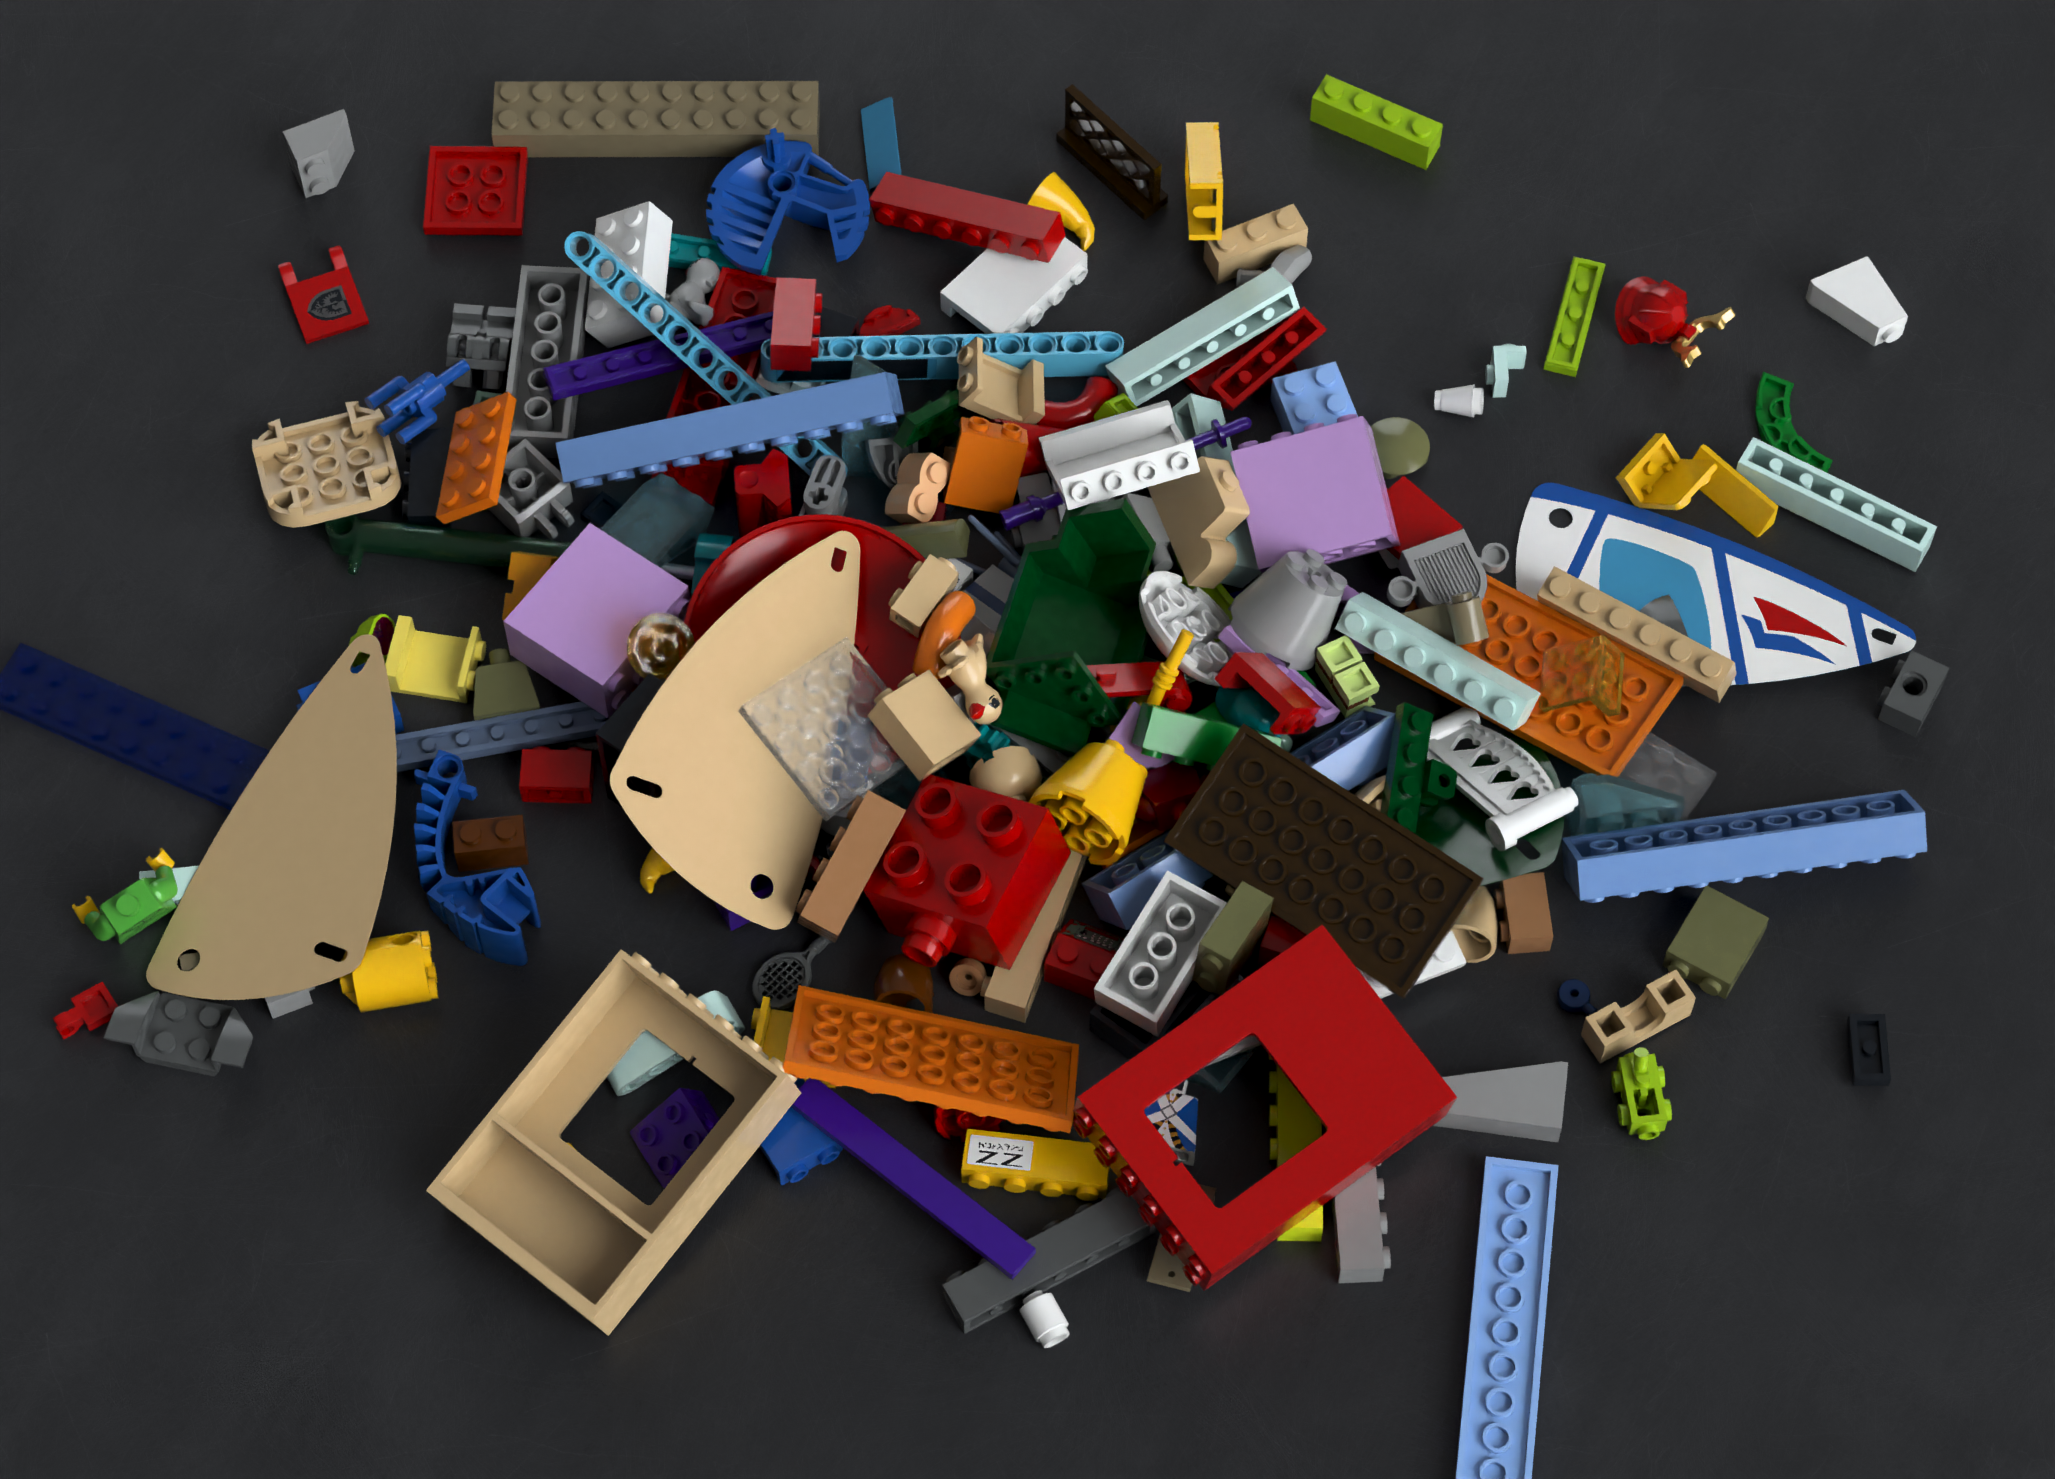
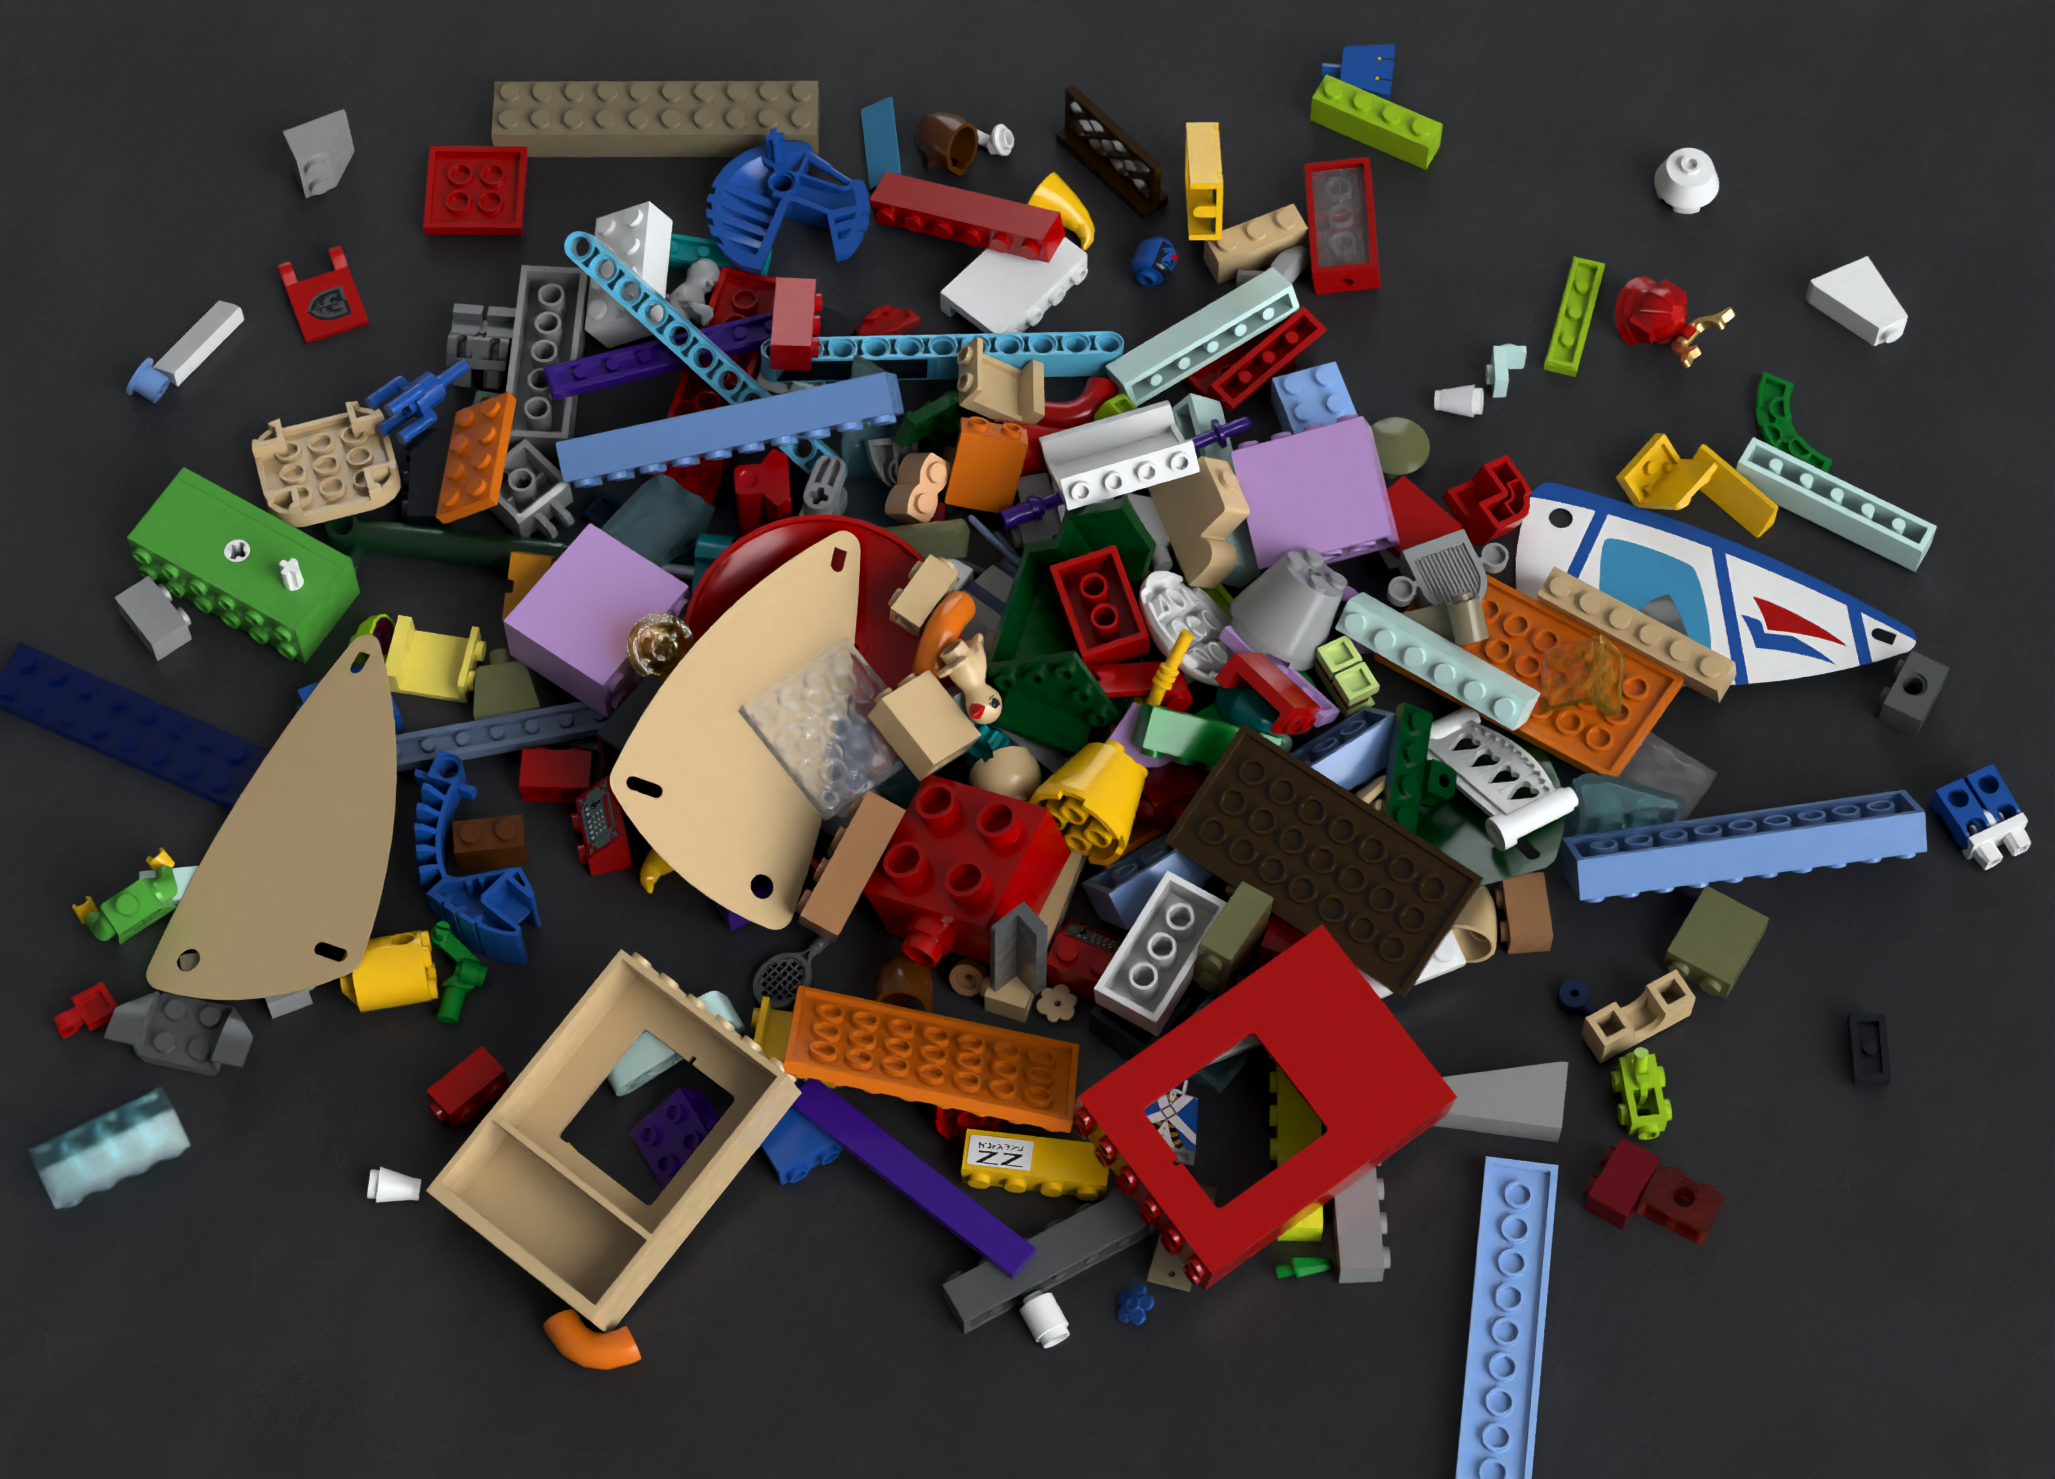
none -> clear light blue slope [28,1087,191,1210]
none -> light grey brick [114,576,192,661]
none -> medium blue piece [126,357,171,403]
none -> bright green piece [127,467,360,664]
none -> white slope [153,300,244,387]
none -> white cone [367,1166,421,1203]
none -> red brick [427,1046,509,1129]
none -> green pin [430,921,488,1025]
none -> orange cylinder [543,1309,641,1370]
none -> red slope [571,775,632,876]
none -> reddish brown piece [914,112,979,176]
none -> white plate [976,124,1014,156]
none -> dark grey panel [990,901,1048,996]
none -> tan plant [1036,984,1077,1023]
none -> red brick [1049,545,1151,665]
none -> blue plant [1117,1284,1154,1325]
none -> blue head [1130,236,1178,287]
none -> green bar [1275,1255,1334,1279]
none -> brick [1304,157,1381,295]
none -> blue torso [1320,45,1396,101]
none -> red brick [1442,455,1532,545]
none -> dark red piece [1583,1137,1661,1230]
none -> clear red brick [1636,1164,1726,1246]
none -> white cone [1654,148,1719,214]
none -> blue hips [1929,764,2031,870]

